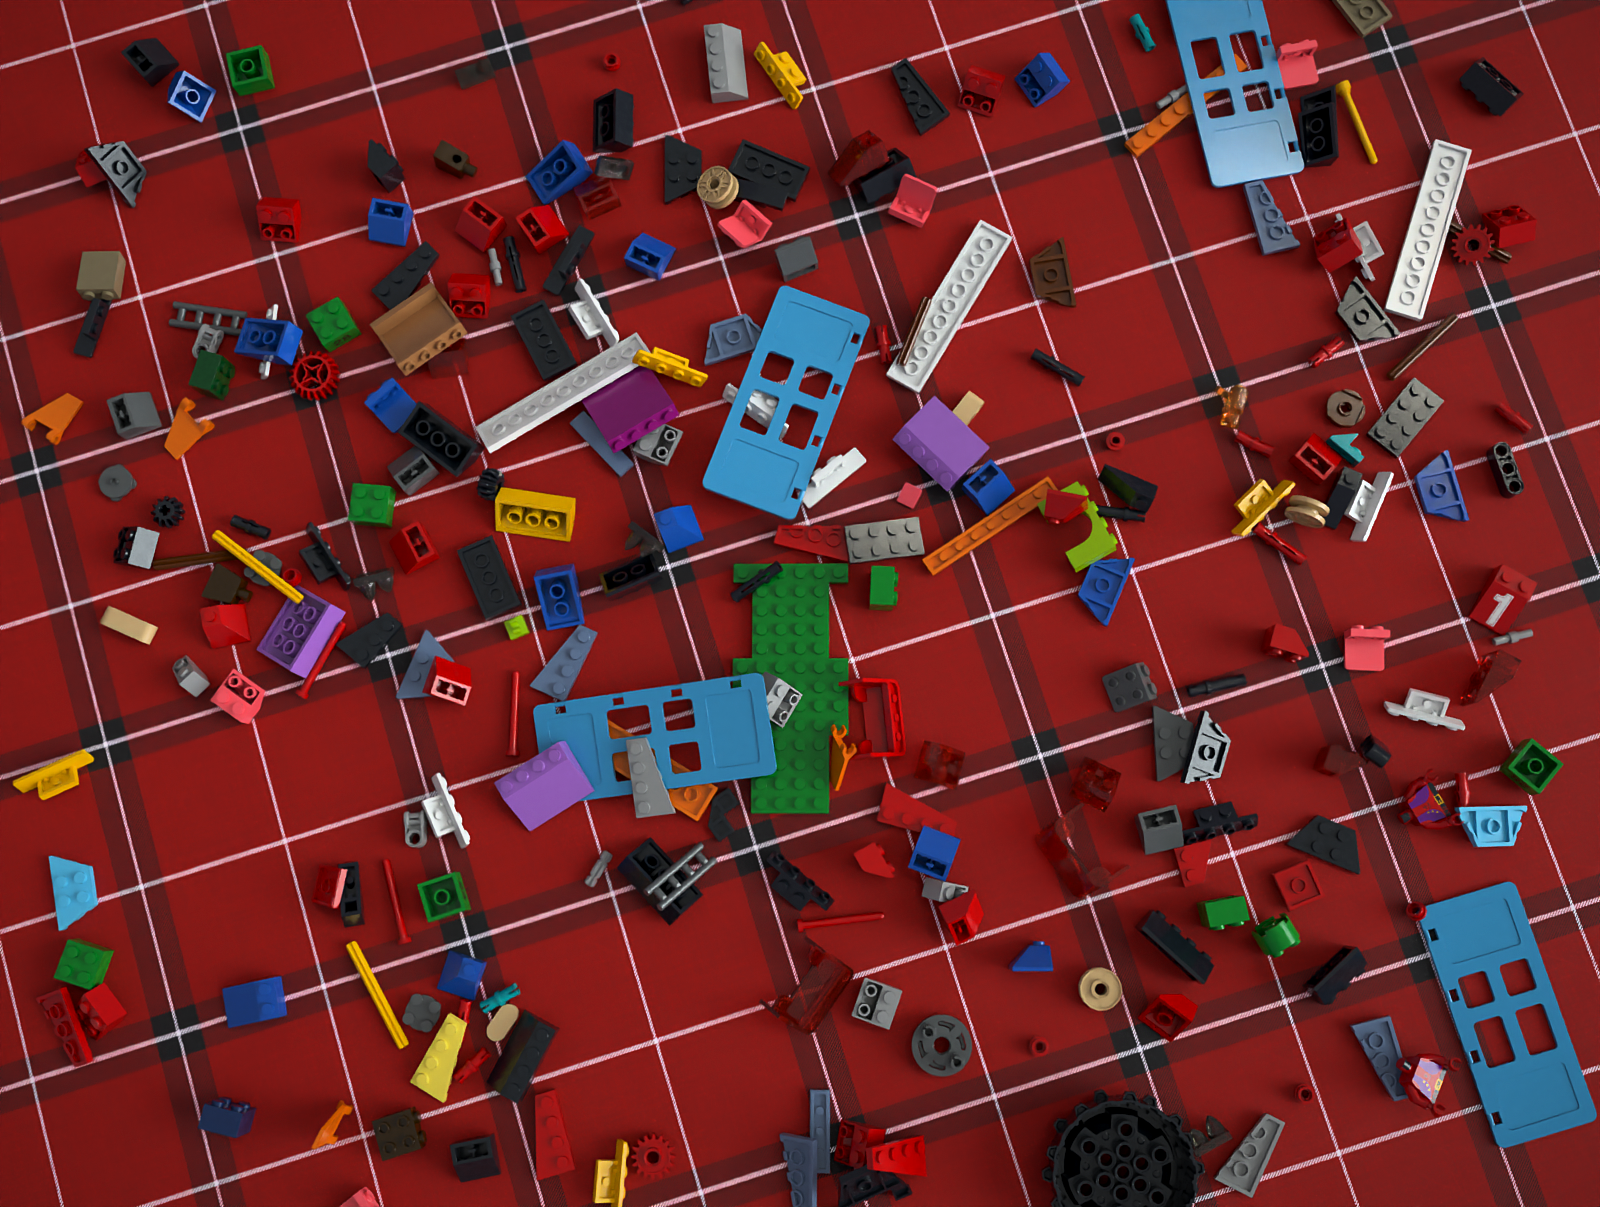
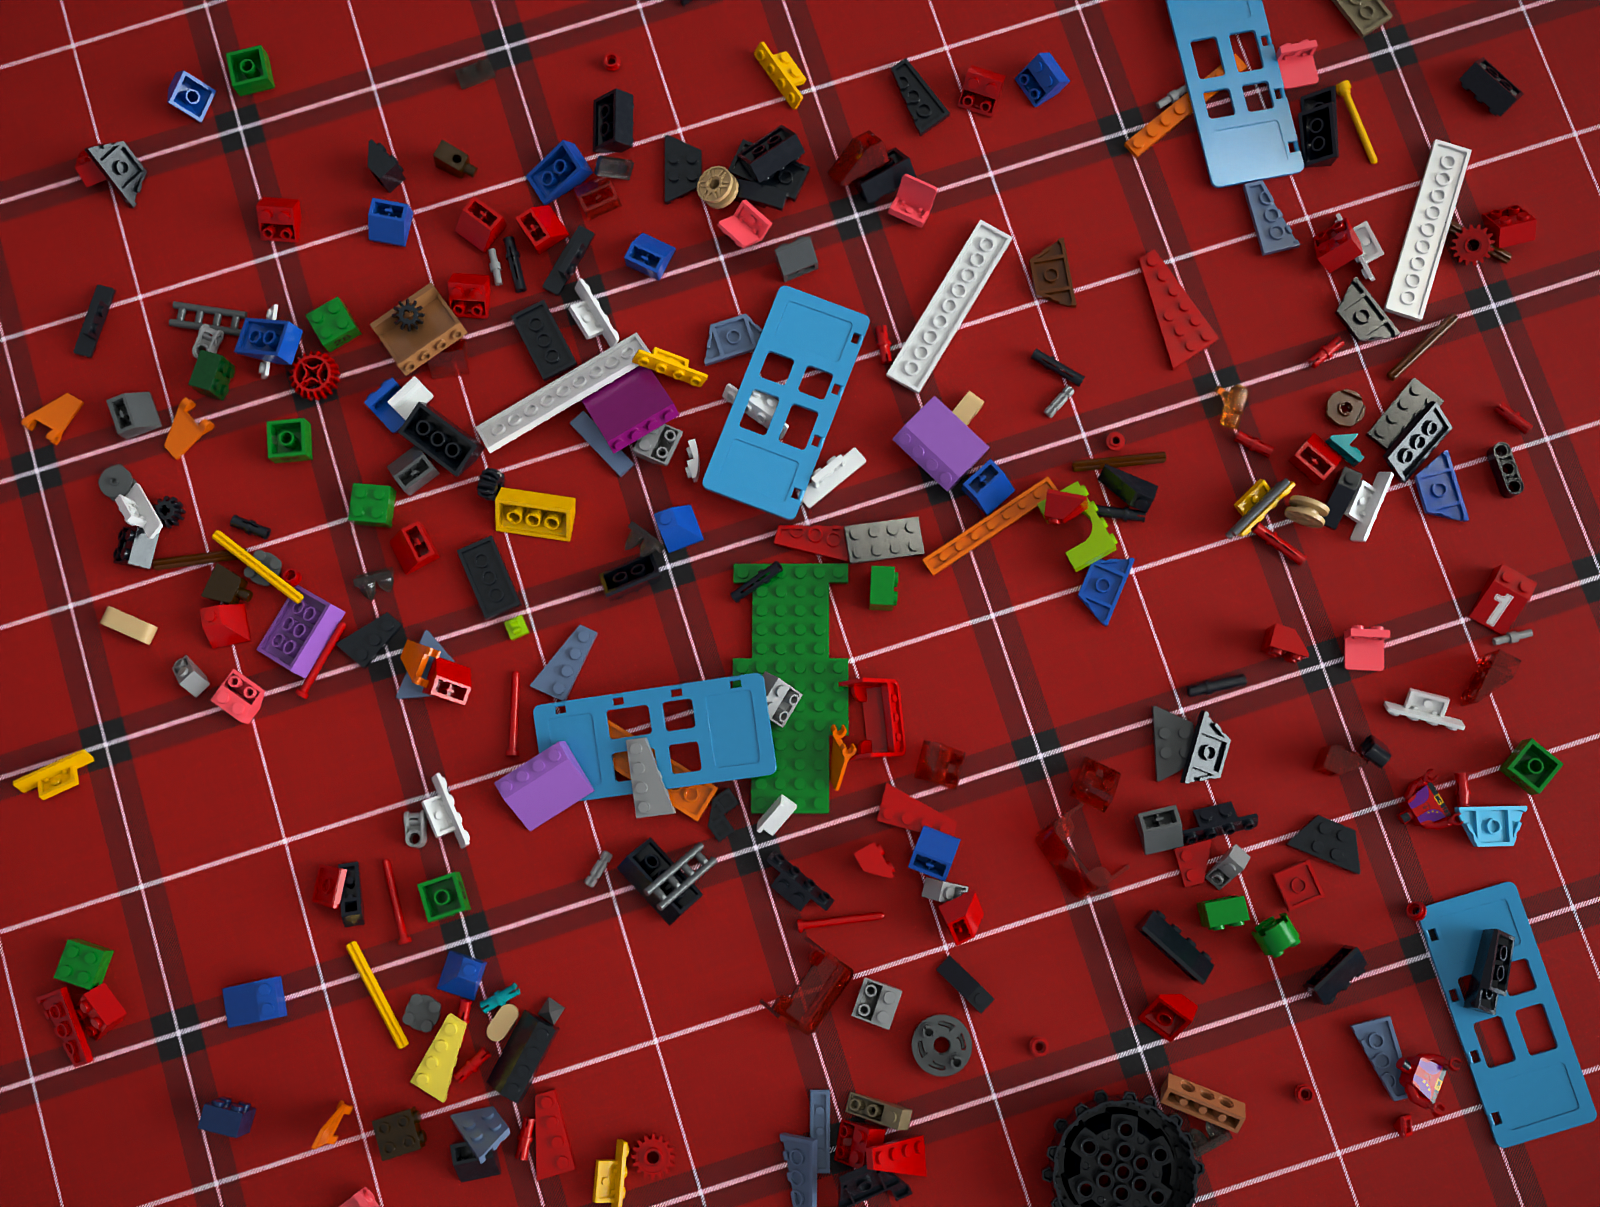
medium azure wing [49,856,98,931] -> none
dark tan brick [76,251,126,301] -> none
black slope [121,38,180,87] -> none
black bracket [298,522,351,591] -> none
black wing [371,241,439,310] -> none
blue slope [534,563,585,631] -> none
light grey slope [704,23,749,103] -> none
reddish brown axle [896,296,931,367] -> none
coral slope [896,482,922,509] -> none
blue slope [1008,941,1053,971] -> none
tan wheel [1078,967,1122,1011] -> none
dark grey bracket [1102,662,1158,712] -> none
teal pin [1129,14,1156,52] -> none
light grey wing [1213,1113,1285,1198] -> none
none -> white bracket [115,483,163,539]
none -> green brick [266,418,313,463]
none -> white panel [387,376,434,421]
none -> black gear [392,299,425,332]
none -> orange flag [400,639,441,688]
none -> sand blue wing [450,1106,511,1164]
none -> red pin [515,1116,535,1160]
none -> dark grey slope [538,997,565,1025]
none -> white slope [685,439,700,482]
none -> black slope [737,125,805,183]
none -> white panel [757,794,797,836]
none -> dark tan slope [845,1092,913,1130]
none -> black slope [936,955,995,1013]
none -> light grey axle [1044,385,1074,418]
none -> reddish brown axle [1072,452,1166,472]
none -> red wing [1138,249,1220,370]
none -> nougat brick [1160,1073,1246,1134]
none -> light grey slope [1205,844,1251,890]
none -> dark grey bar [1225,478,1290,539]
none -> black plate [1382,401,1453,483]
none -> red slope [1393,1114,1413,1138]
none -> black slope [1463,929,1515,1015]

